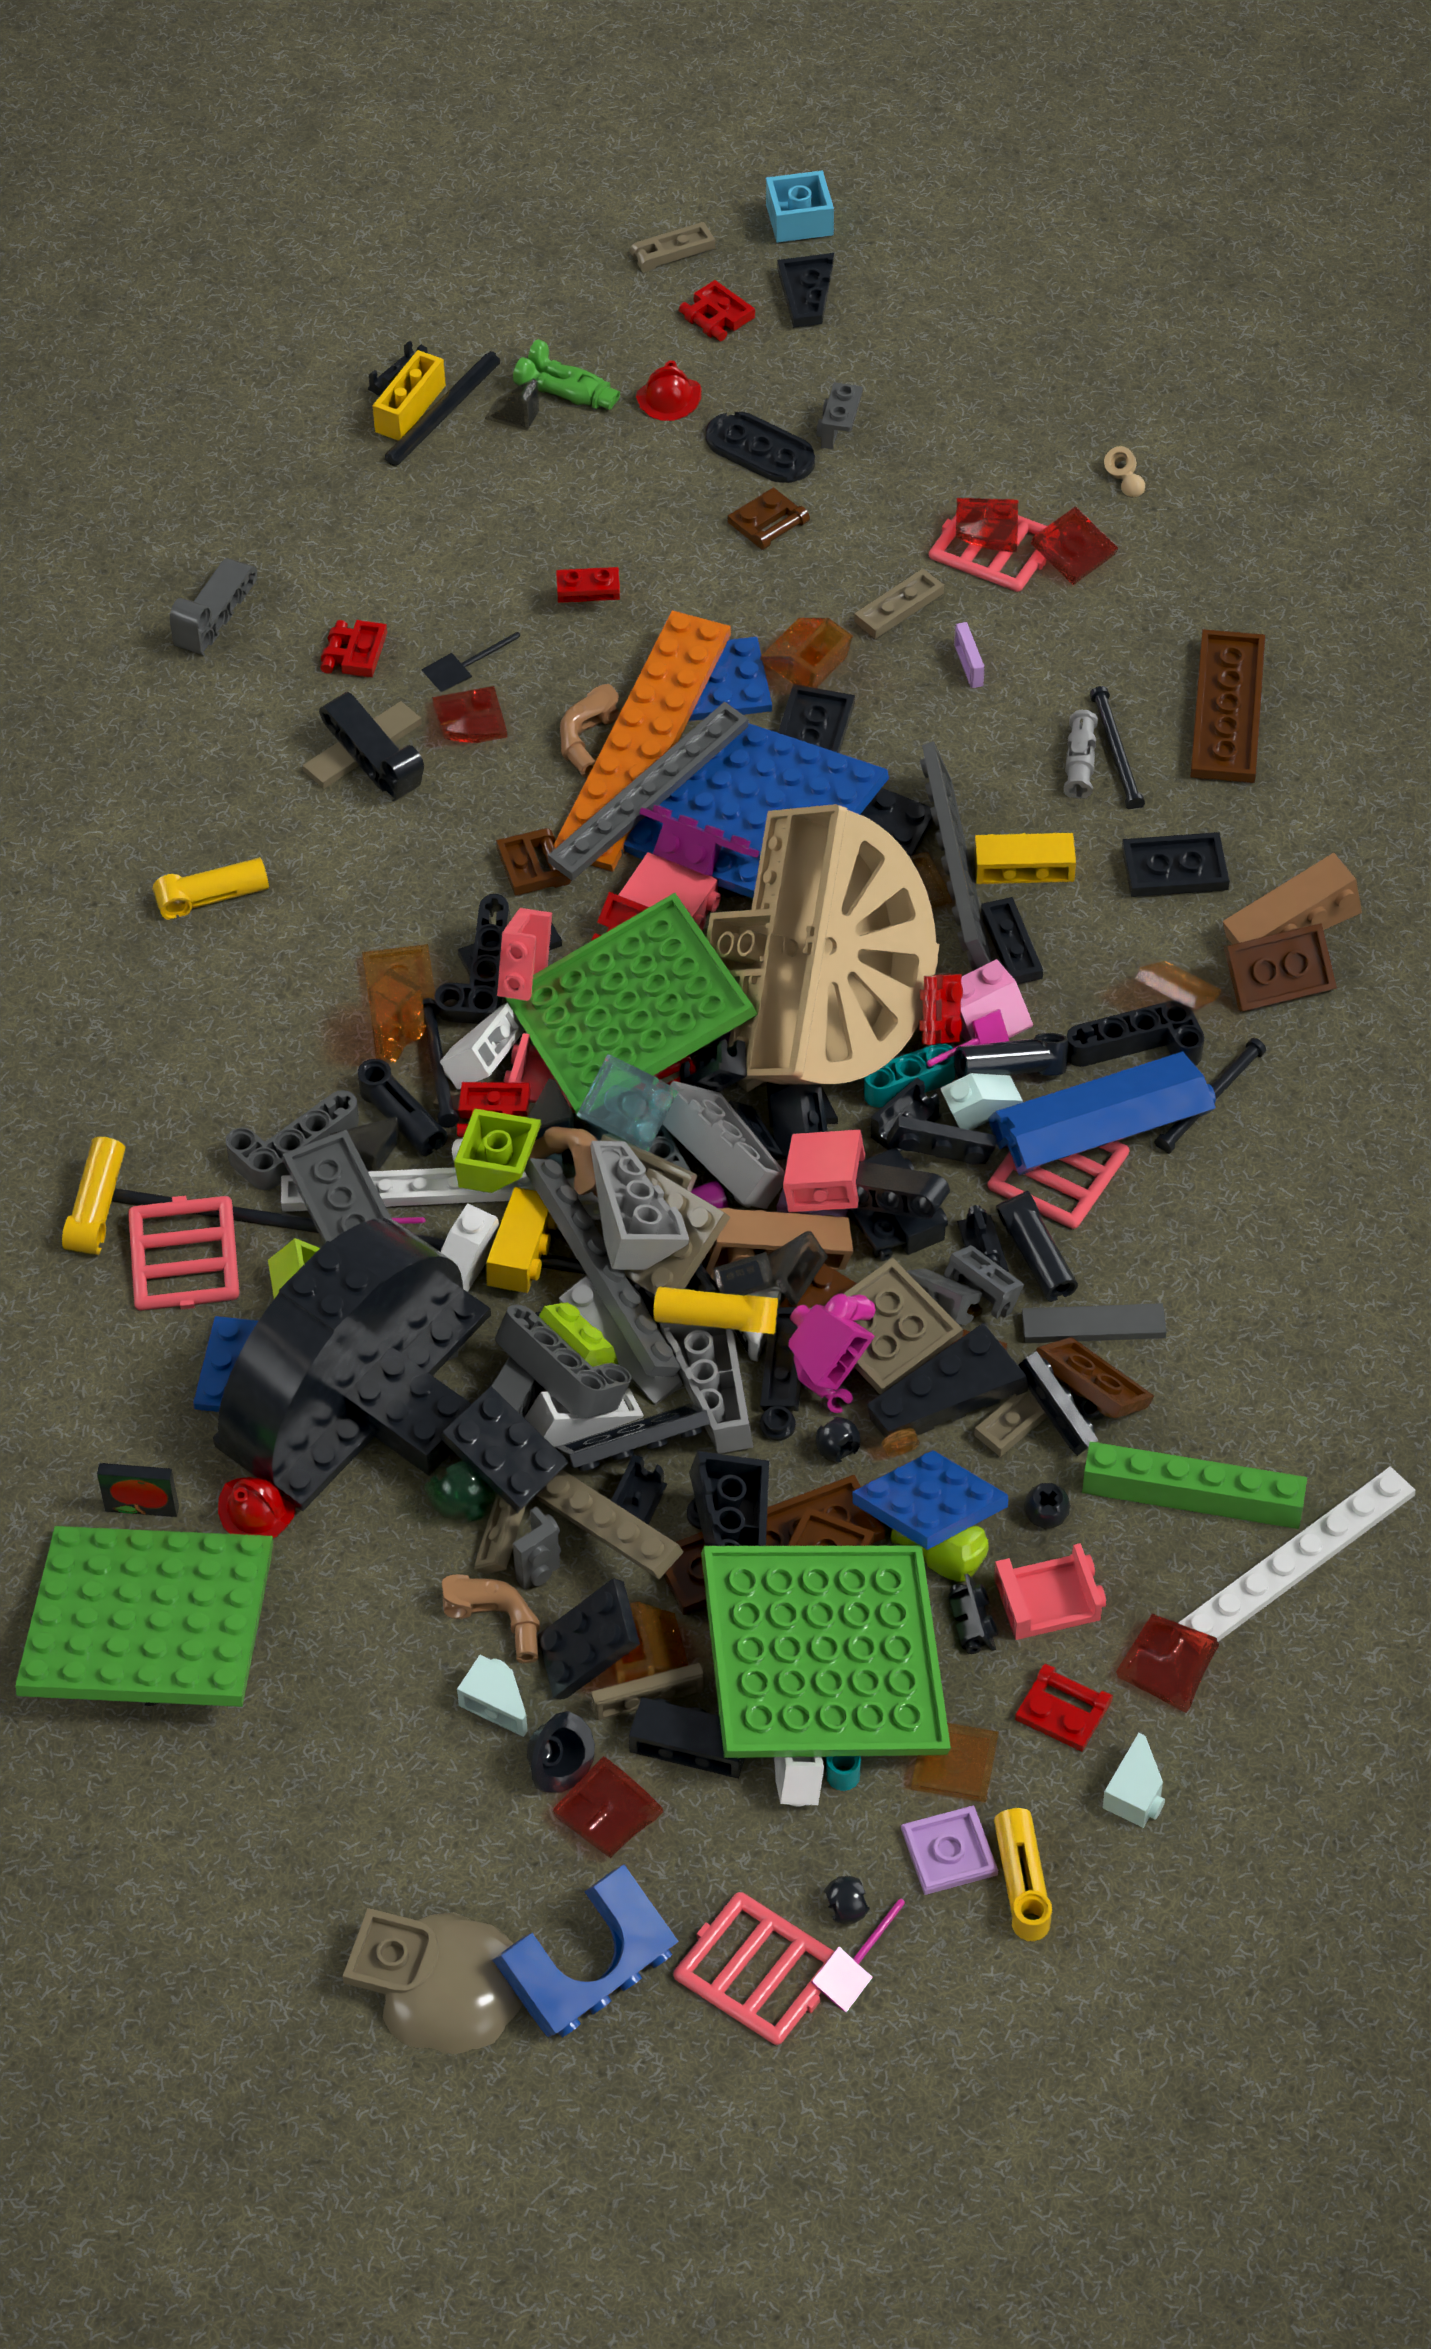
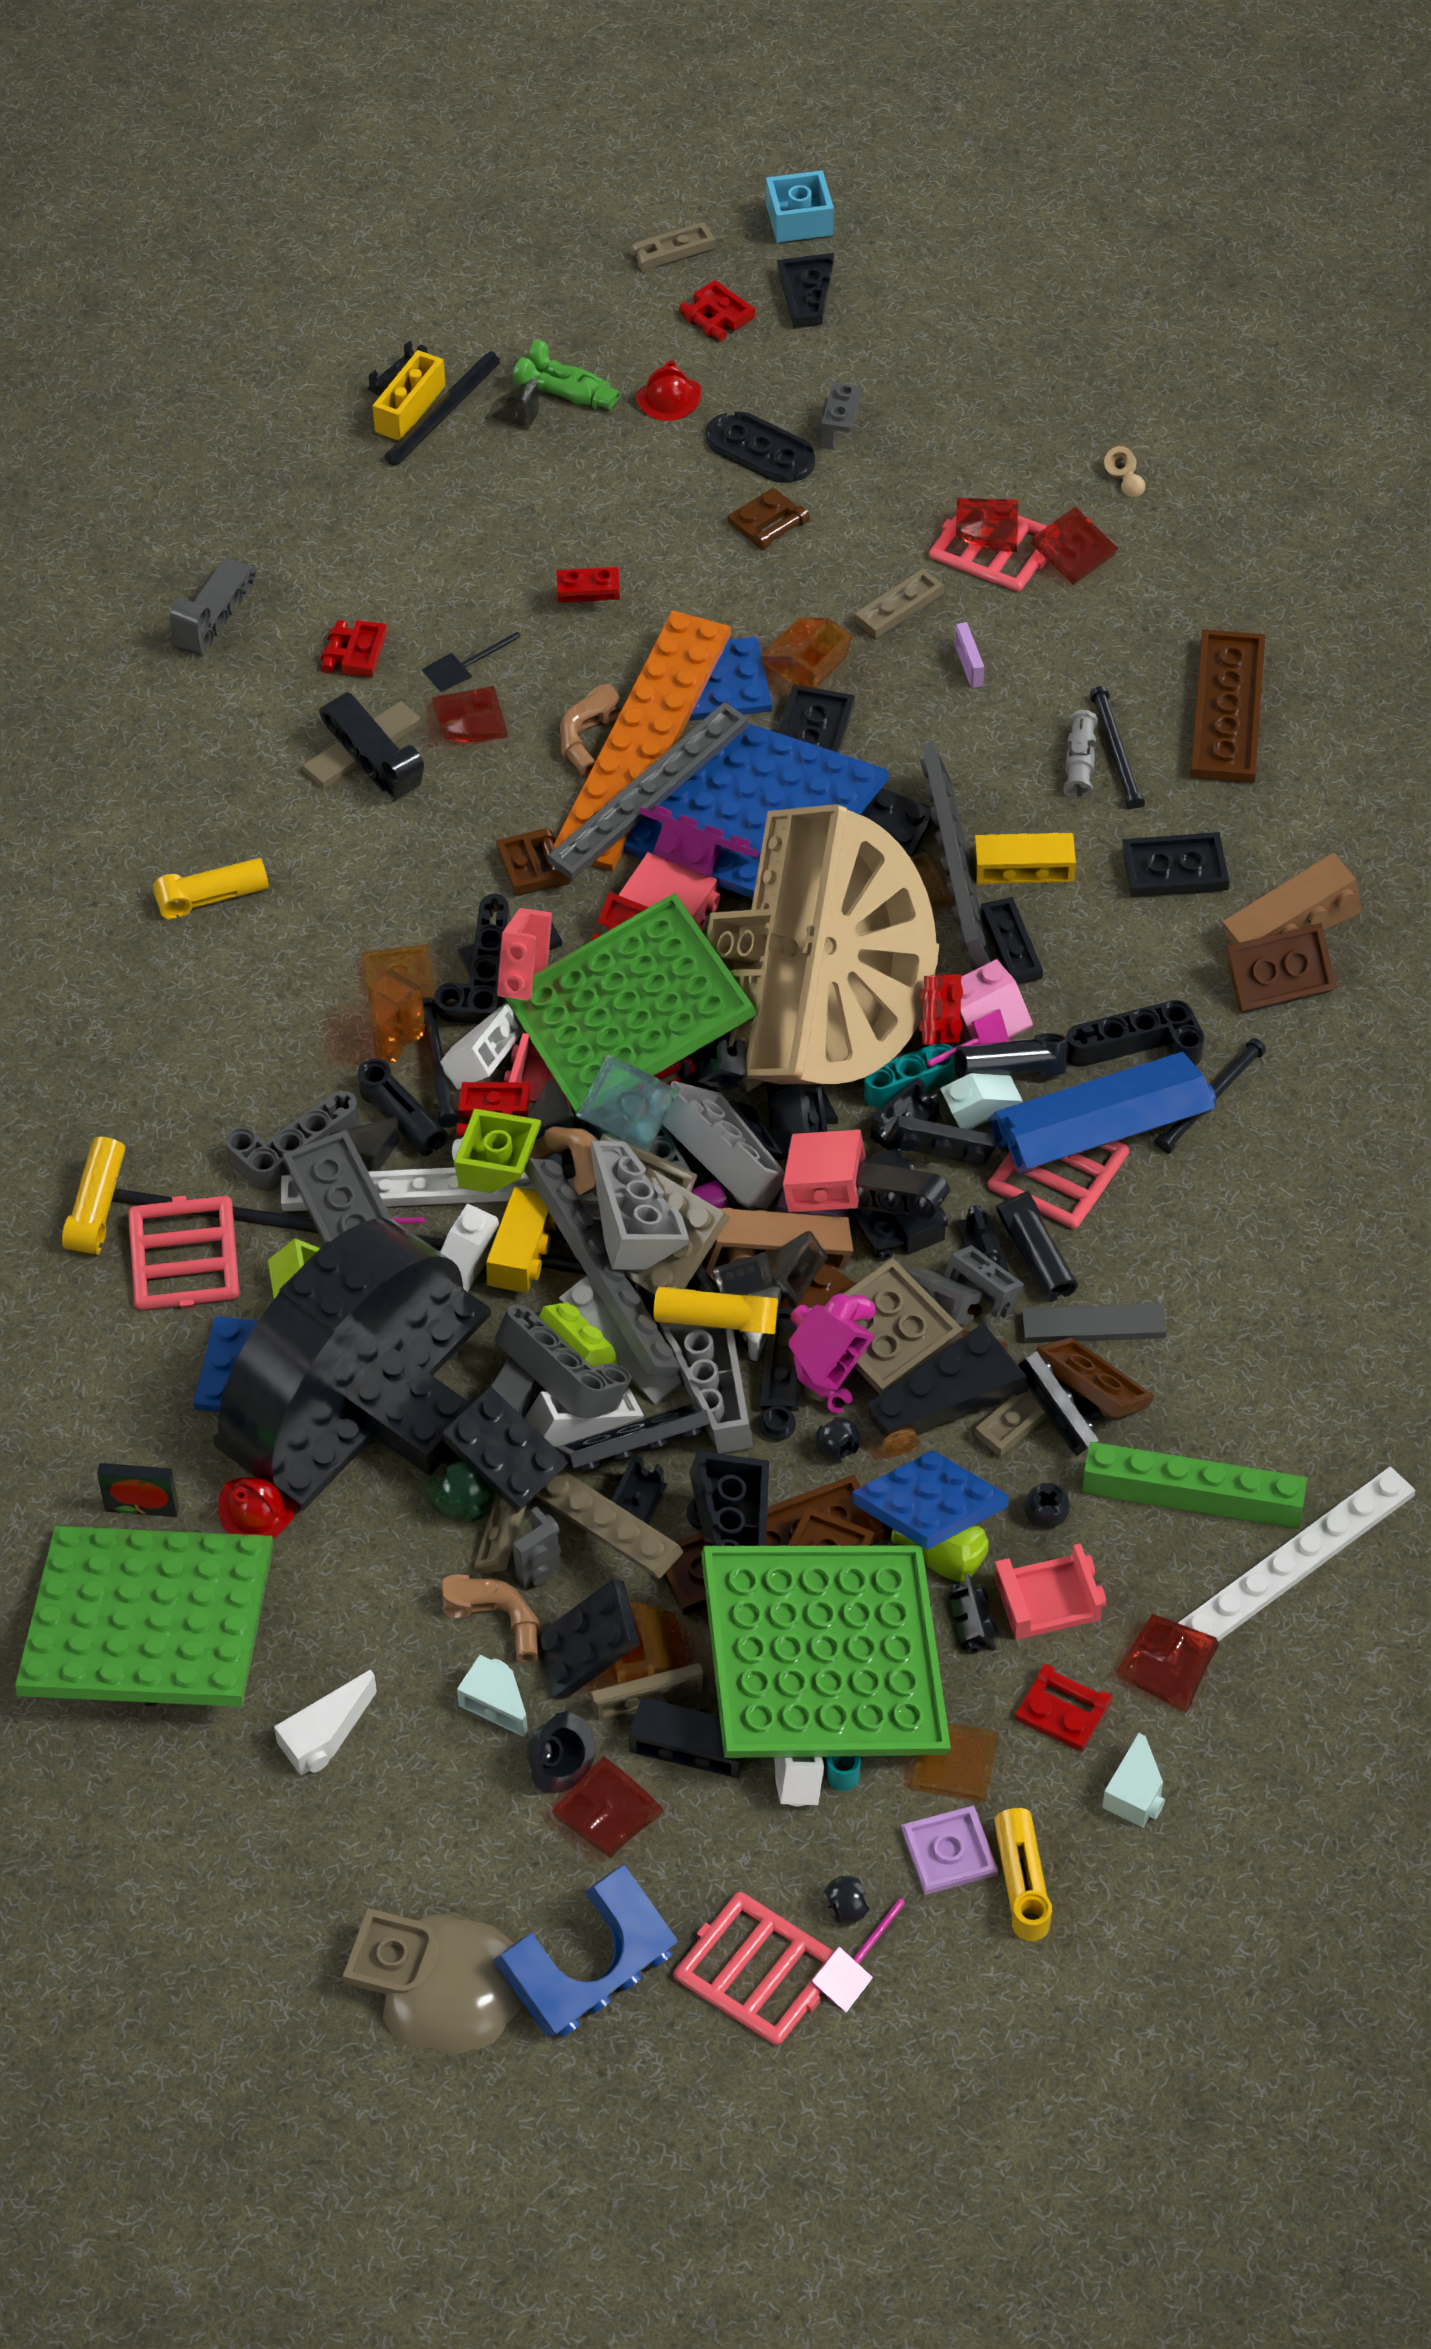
clear orange tile [1136,961,1221,1008] -> none
none -> white slope [274,1670,377,1776]

